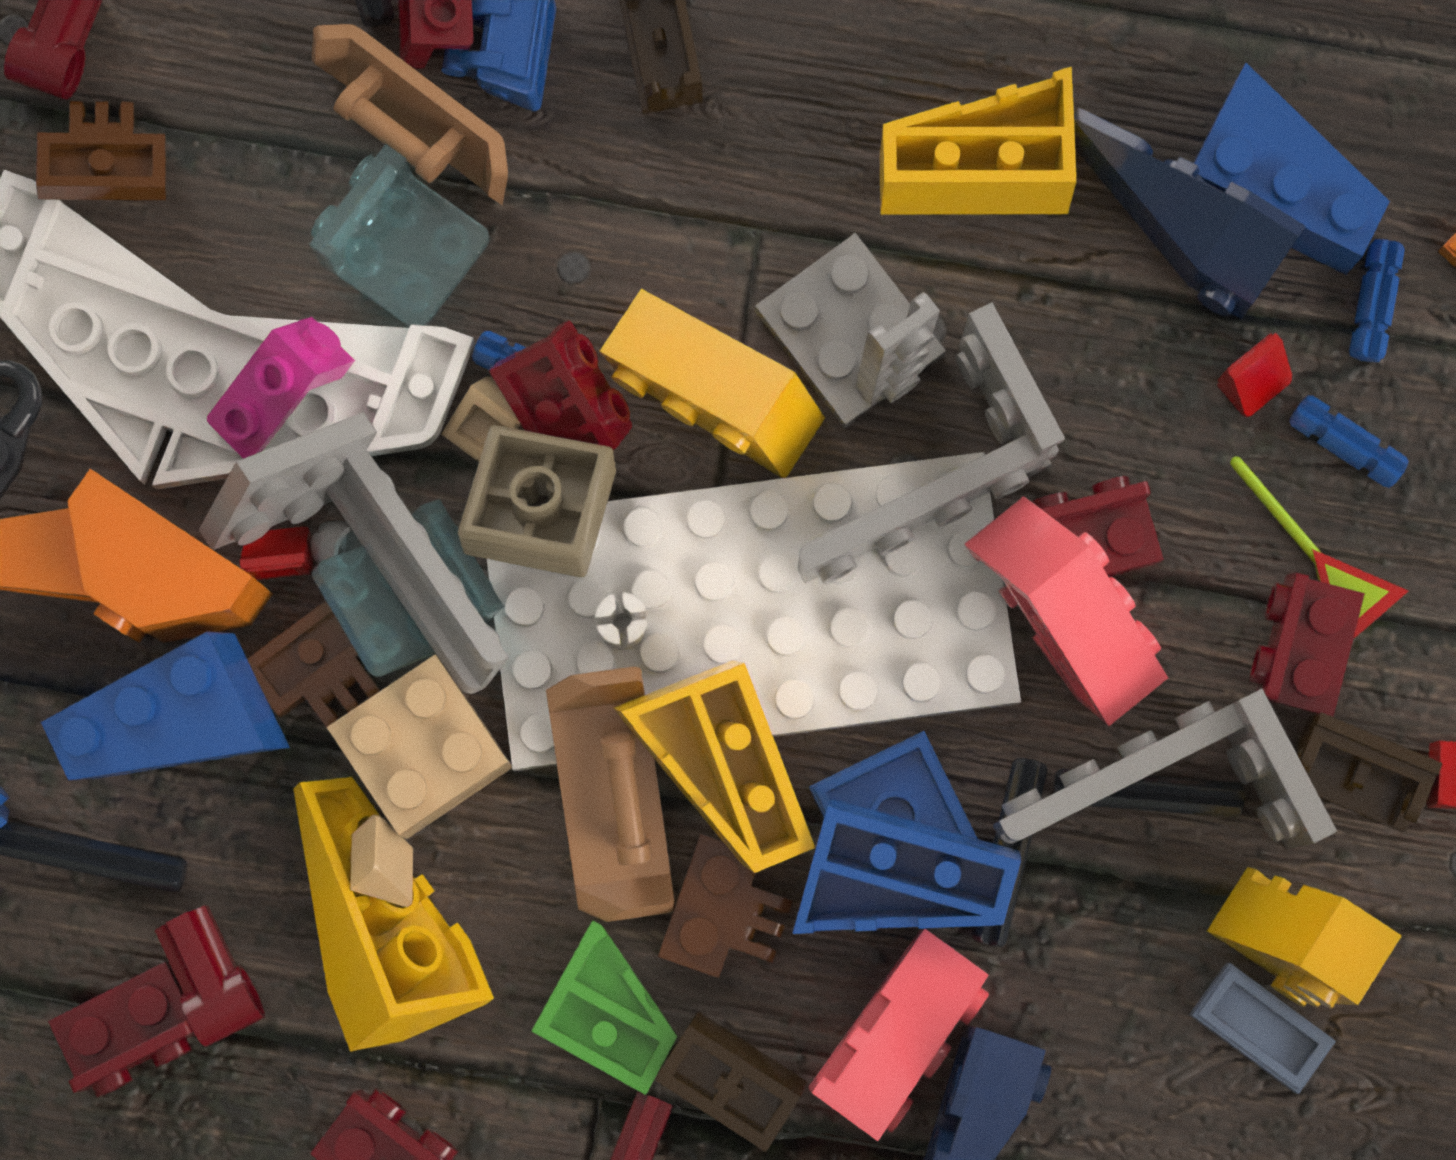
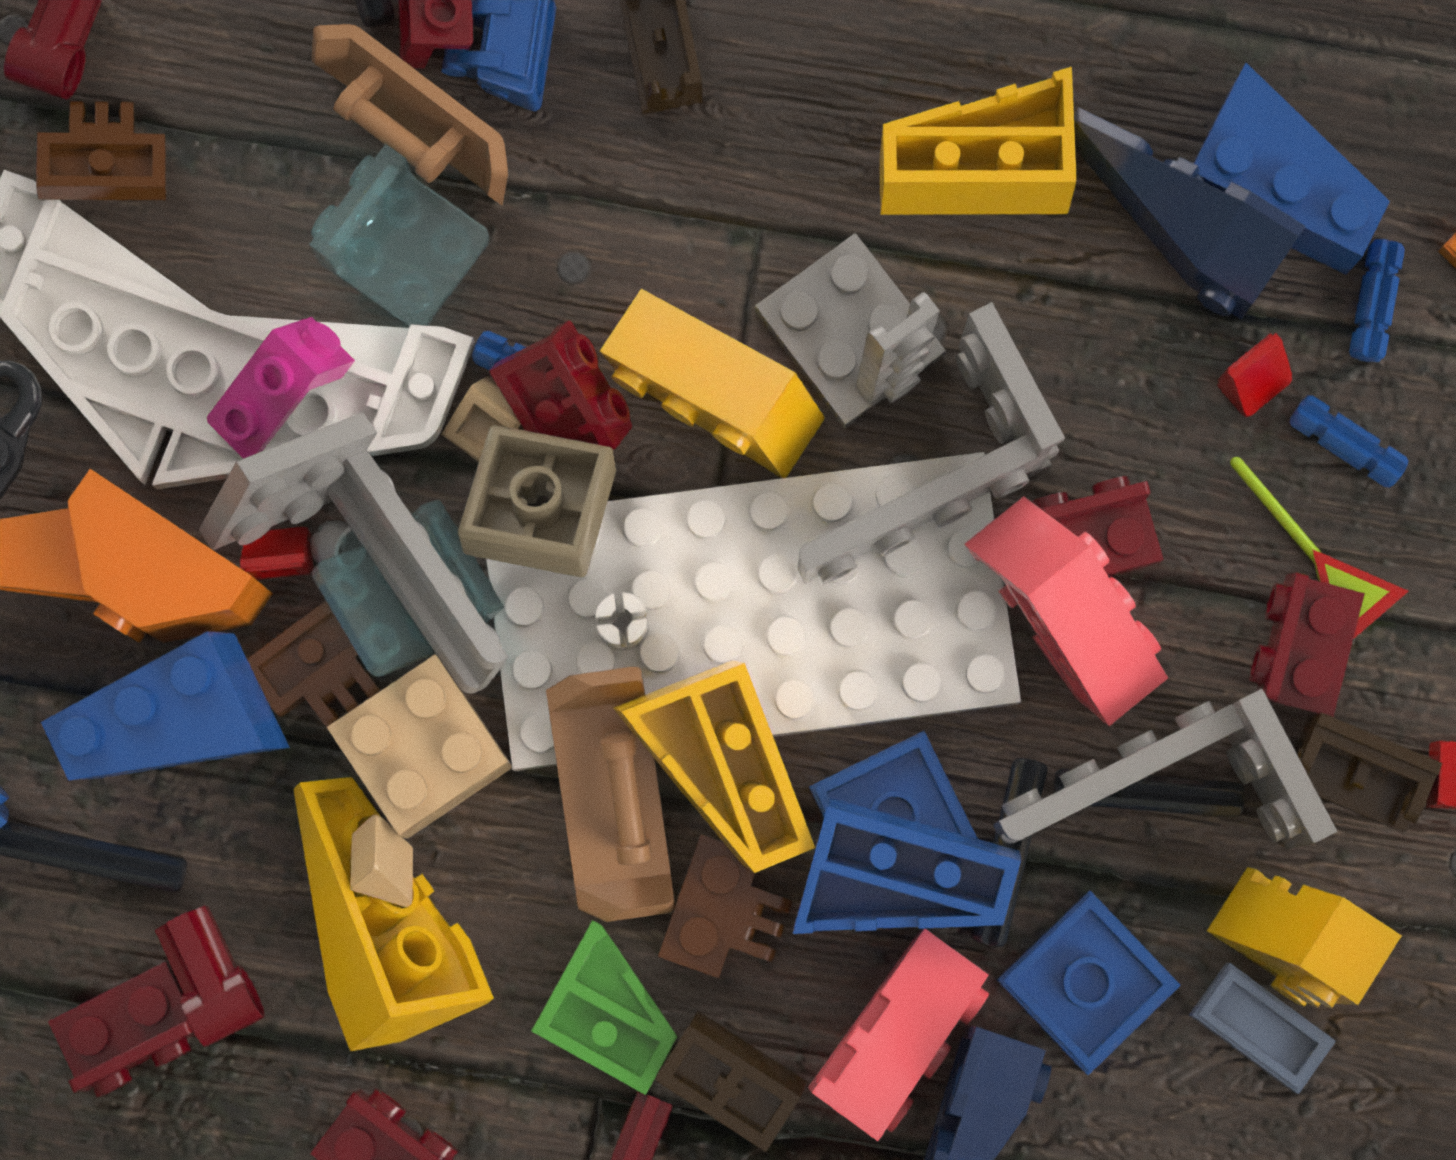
none -> blue tile [996,891,1181,1075]

